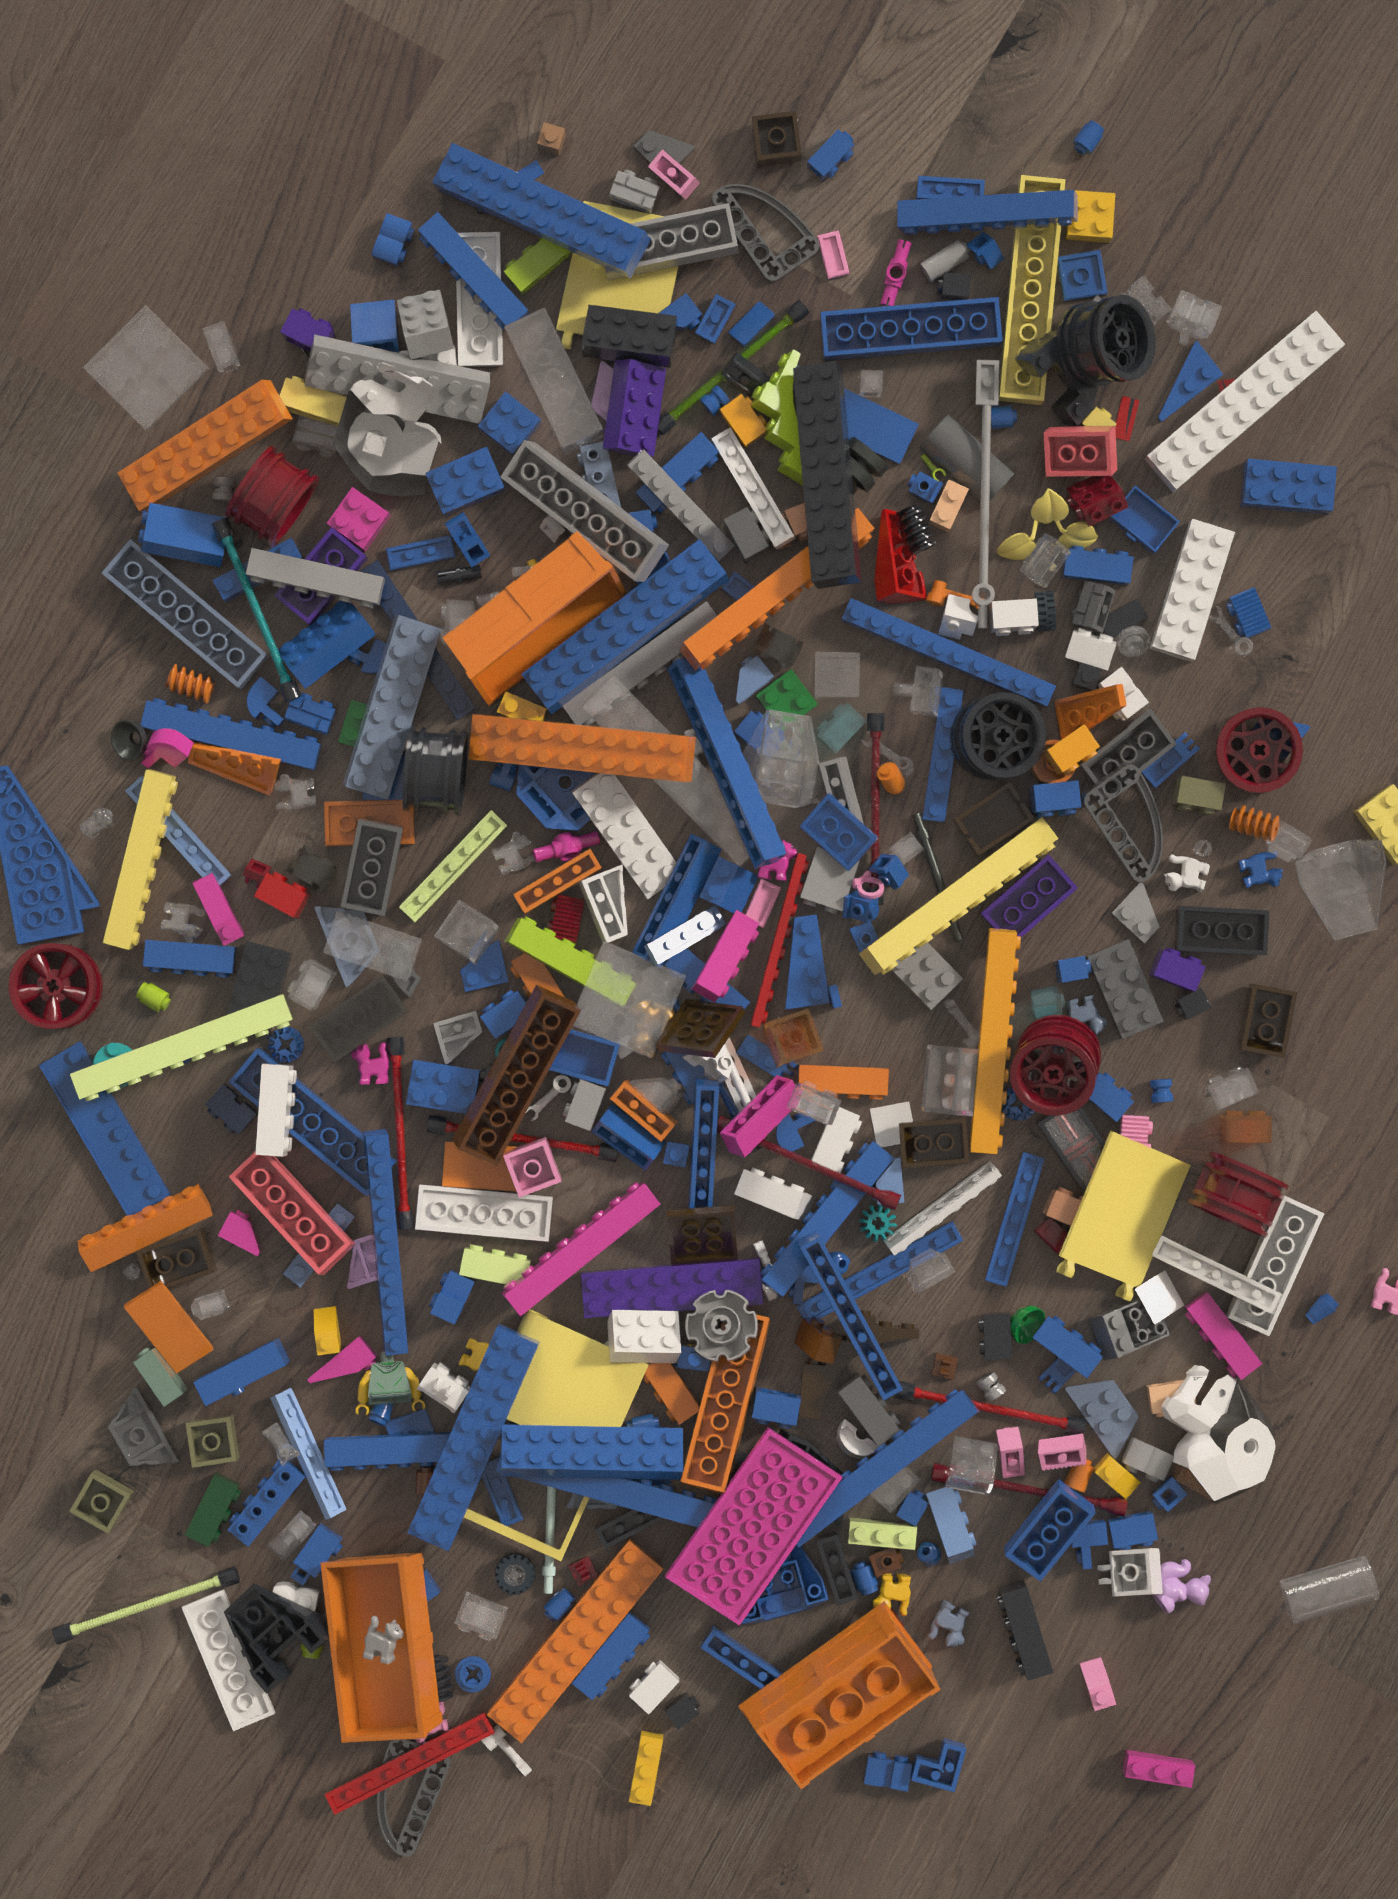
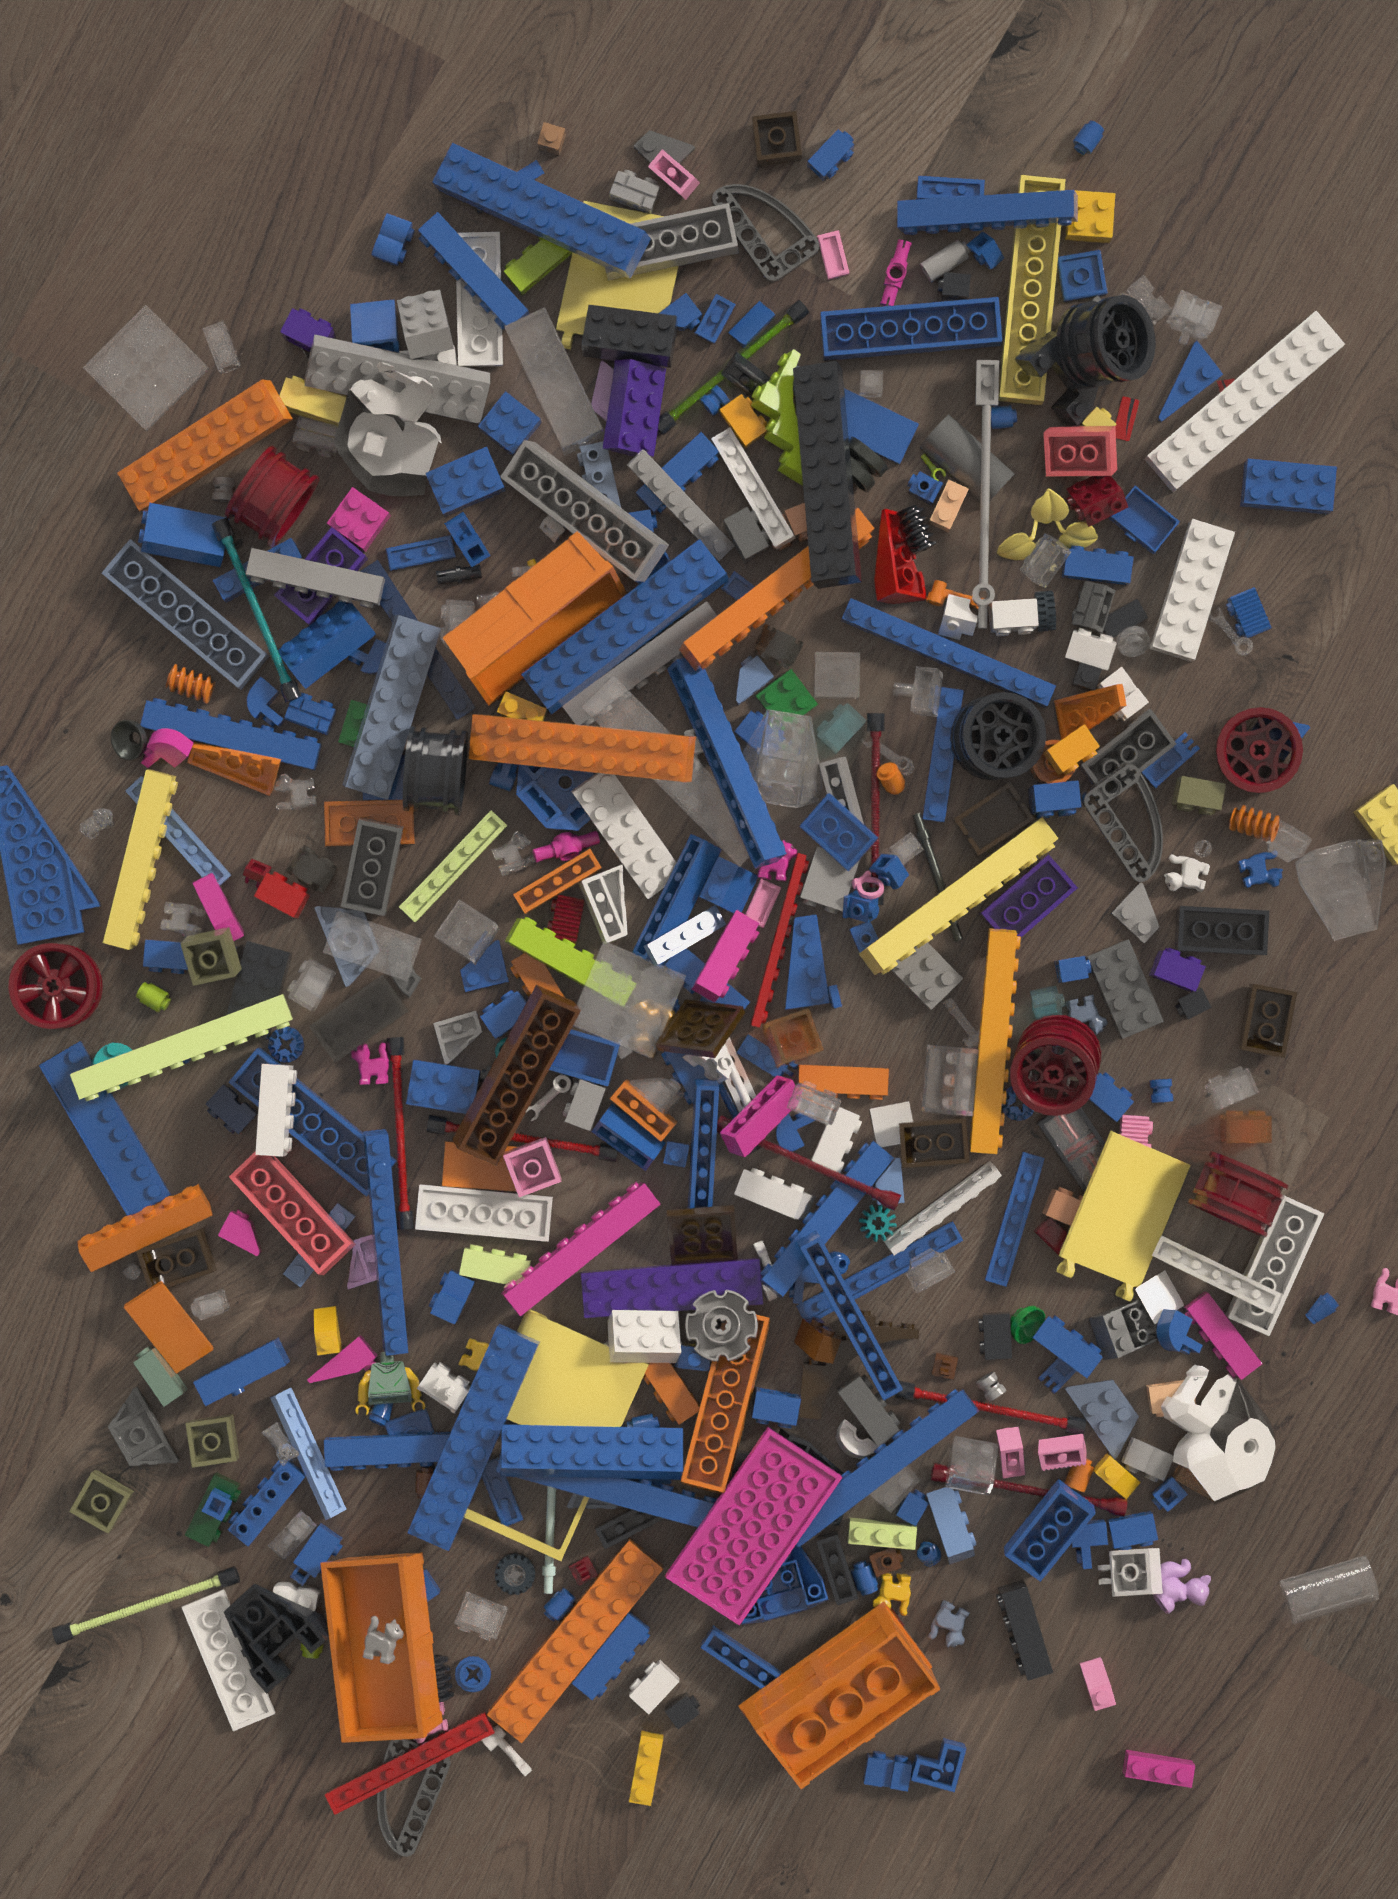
none -> olive brick [180,927,242,986]
none -> blue brick [202,1488,232,1521]
none -> blue brick [1157,1309,1203,1355]

